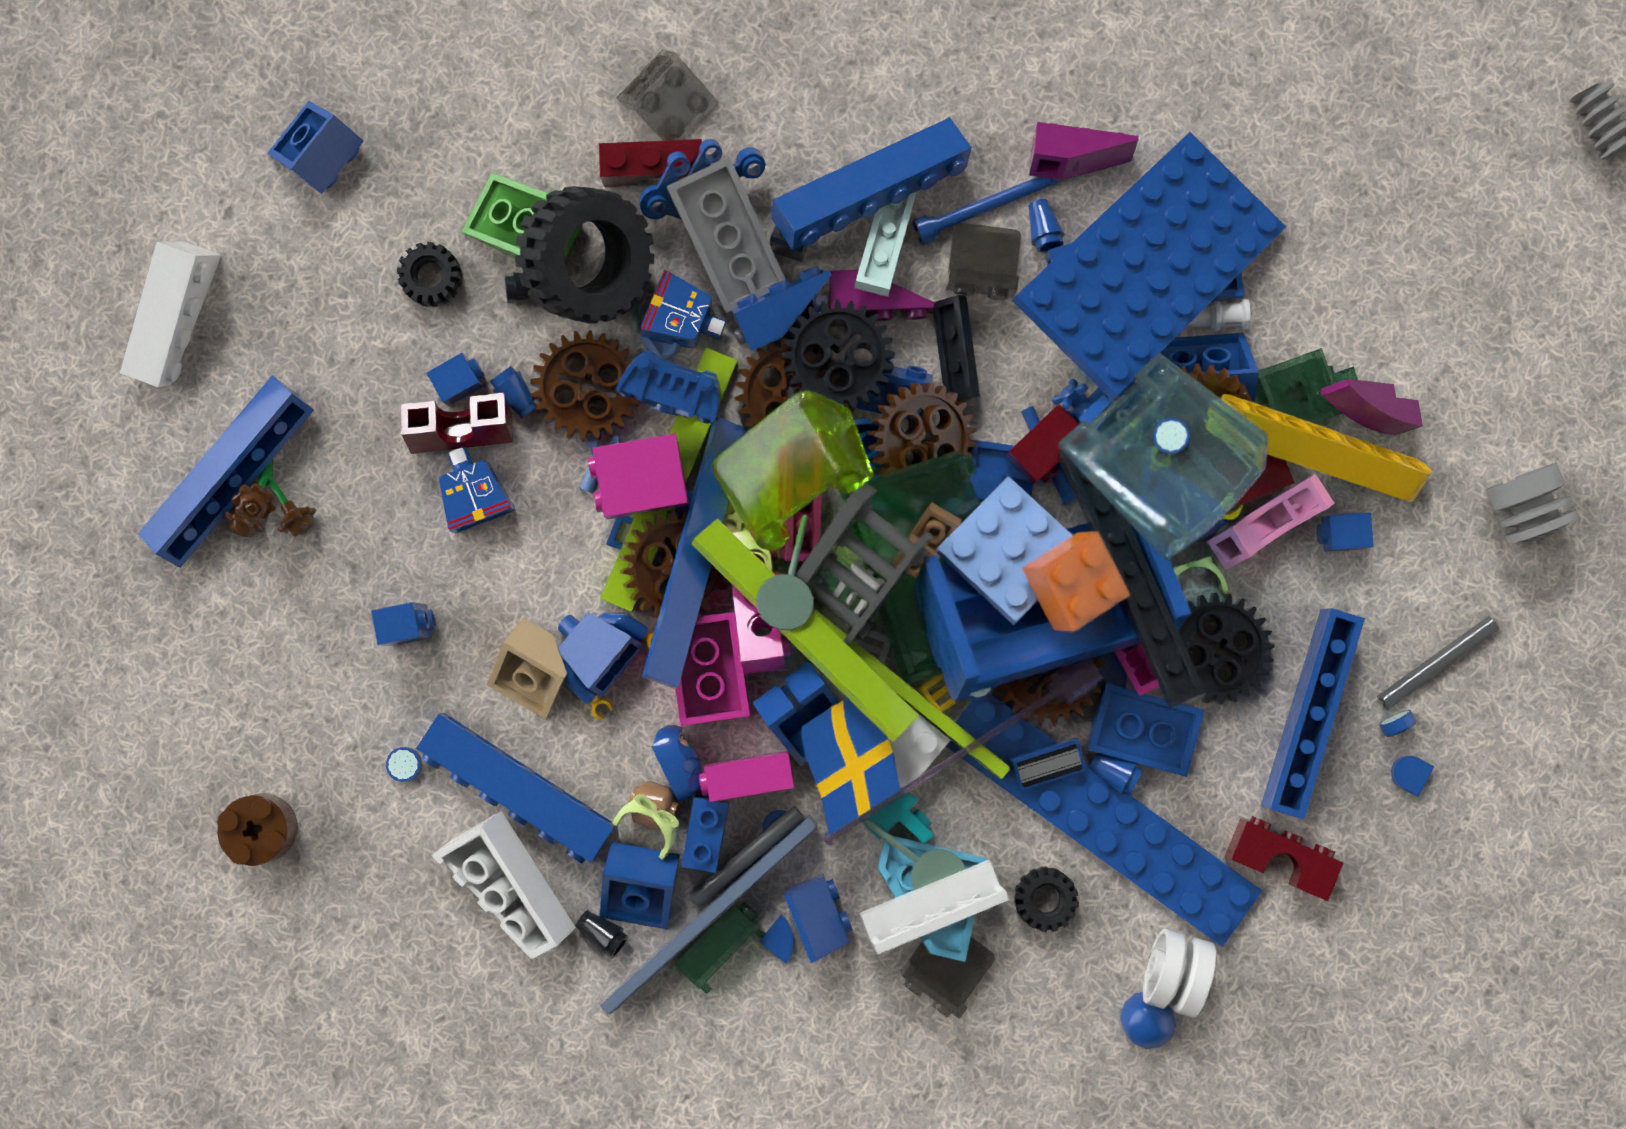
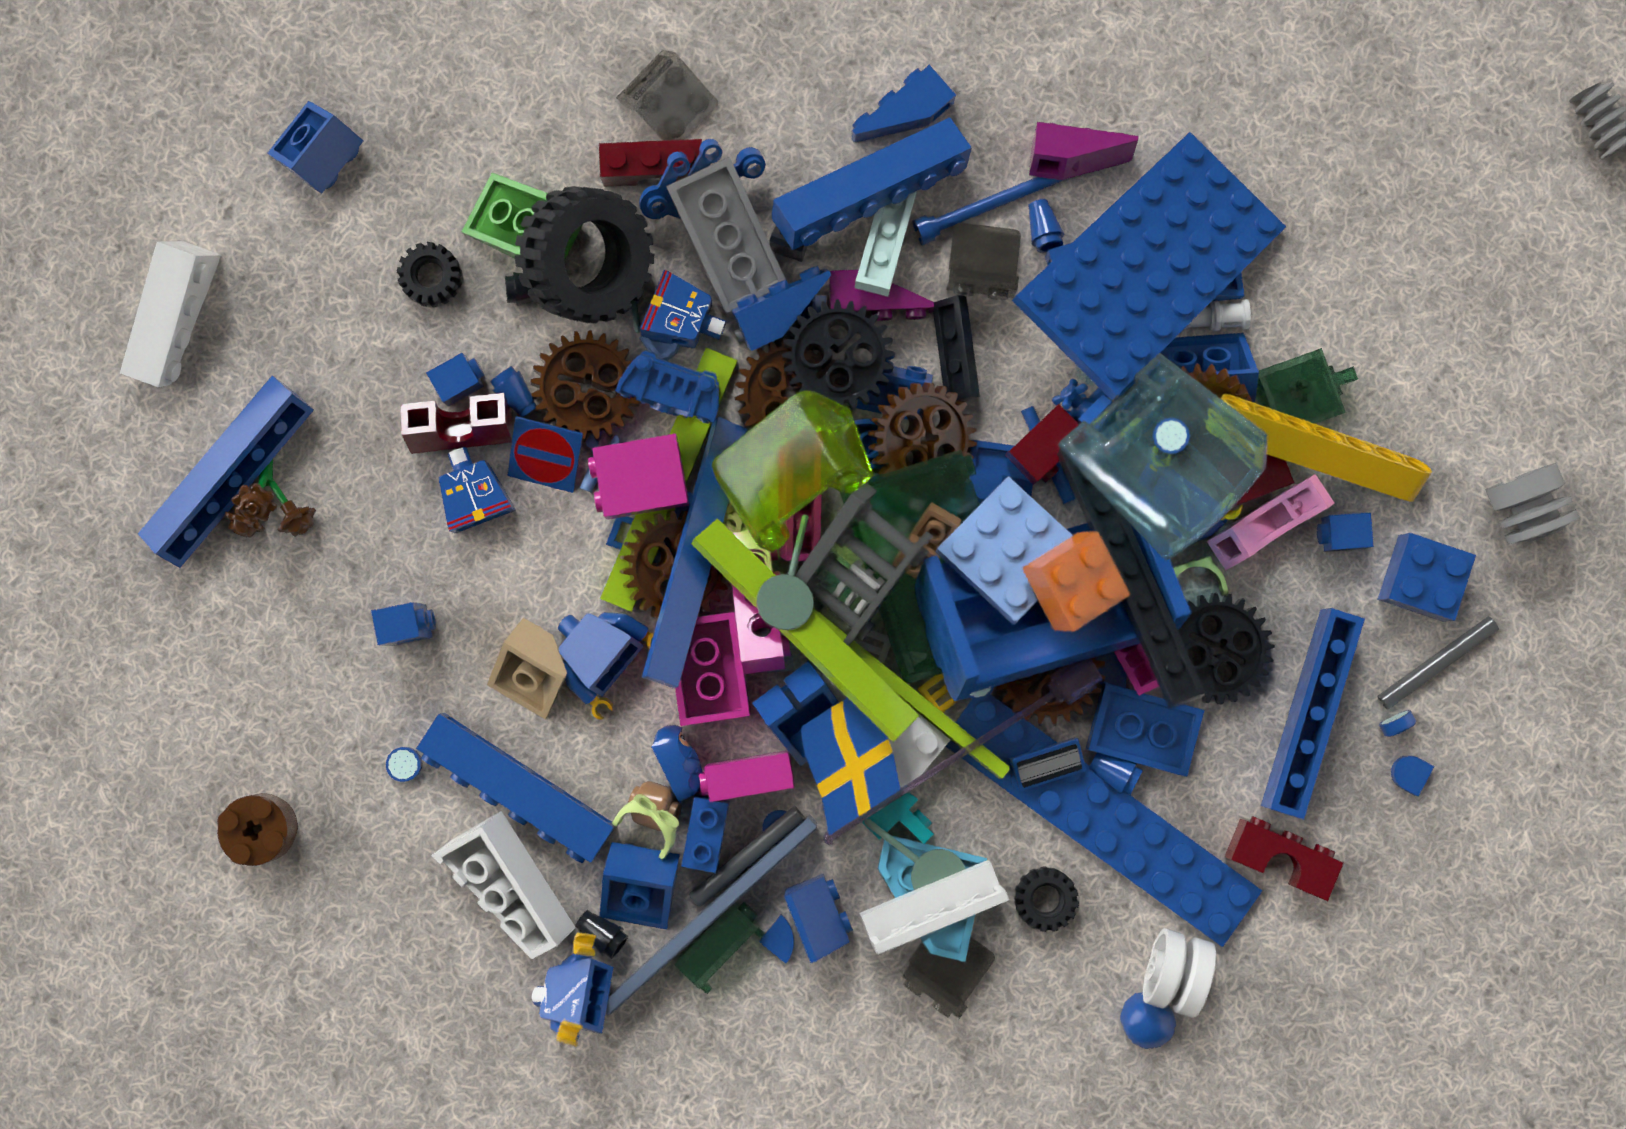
magenta slope [1321,379,1423,436] -> none
none -> piece [507,416,583,493]
none -> torso [532,933,614,1047]
none -> blue slope [851,65,956,143]
none -> blue brick [1377,533,1476,622]

